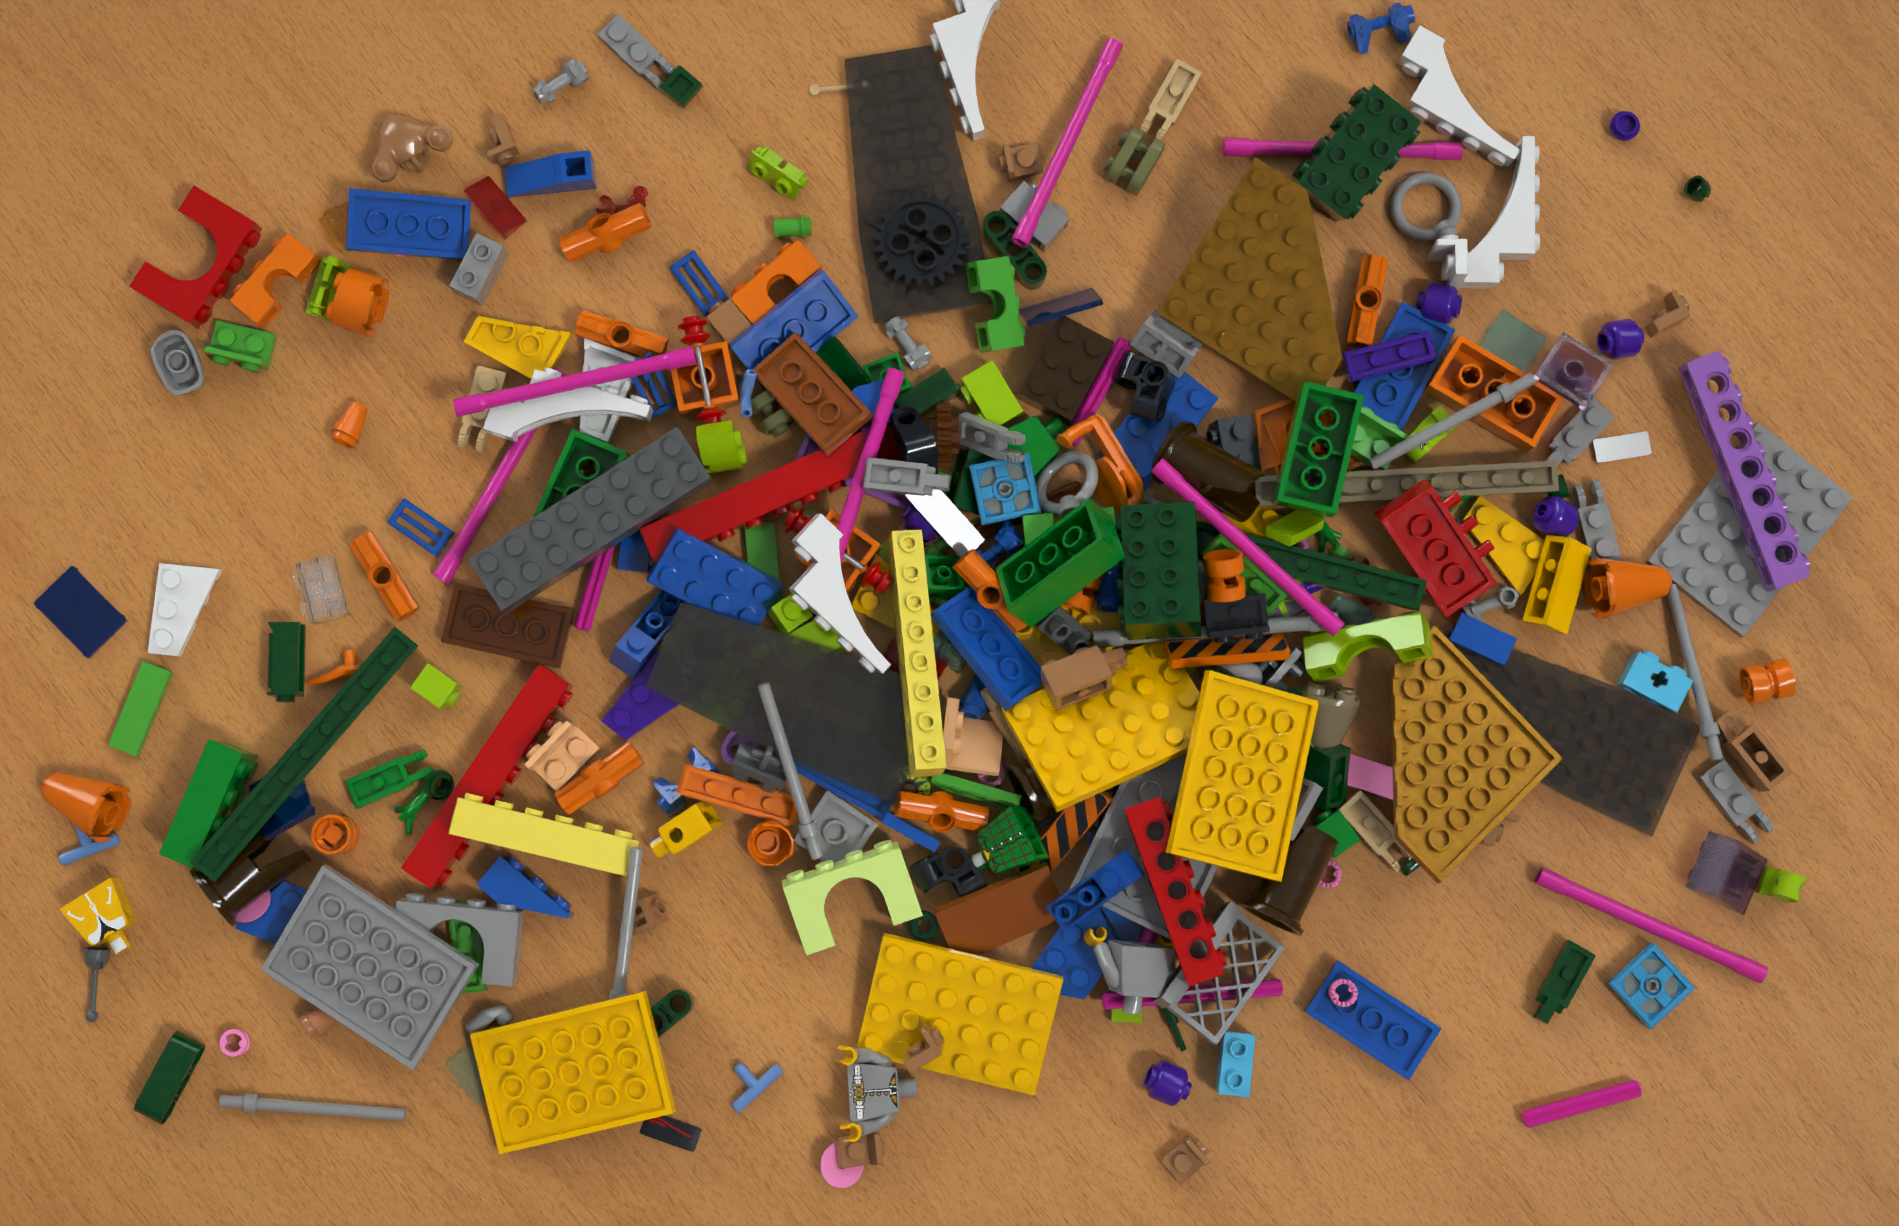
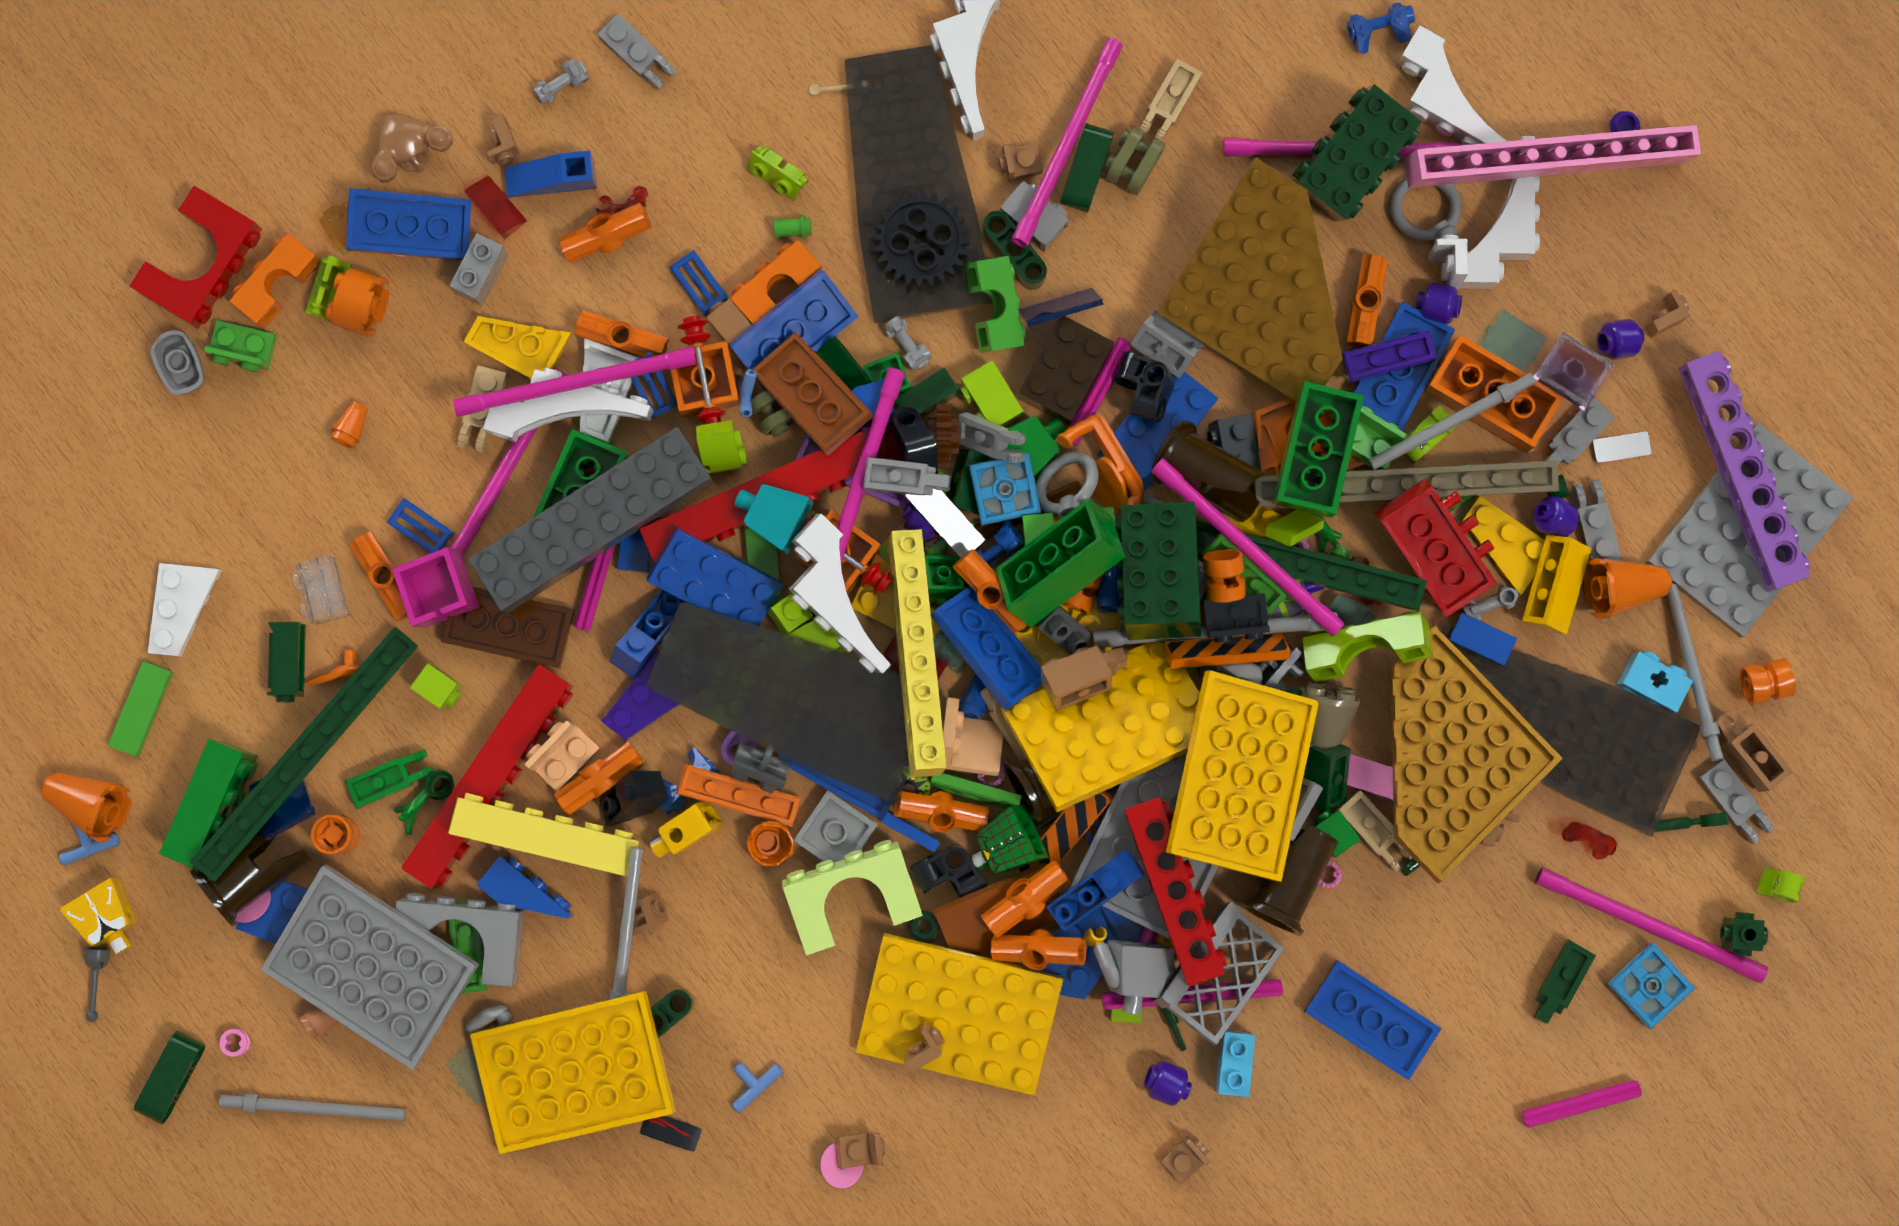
clear blue piece [33,566,128,659] -> none
dark green plate [660,65,703,109] -> none
light grey bar [757,682,823,860] -> none
light grey torso [836,1045,917,1143] -> none
bright pink bush [1328,979,1358,1007] -> none
dark green hinge [1684,175,1711,202] -> none
slope [1686,831,1767,915] -> none
none -> dark pink piece [392,547,479,628]
none -> black slope [599,771,668,827]
none -> teal torso [734,484,814,555]
none -> orange piece [981,860,1071,938]
none -> orange piece [990,929,1087,970]
none -> dark green beam [1060,123,1114,213]
none -> bright pink brick [1404,125,1701,188]
none -> clear red piece [1562,822,1617,860]
none -> dark green piece [1653,812,1729,832]
none -> dark green brick [1720,912,1768,957]

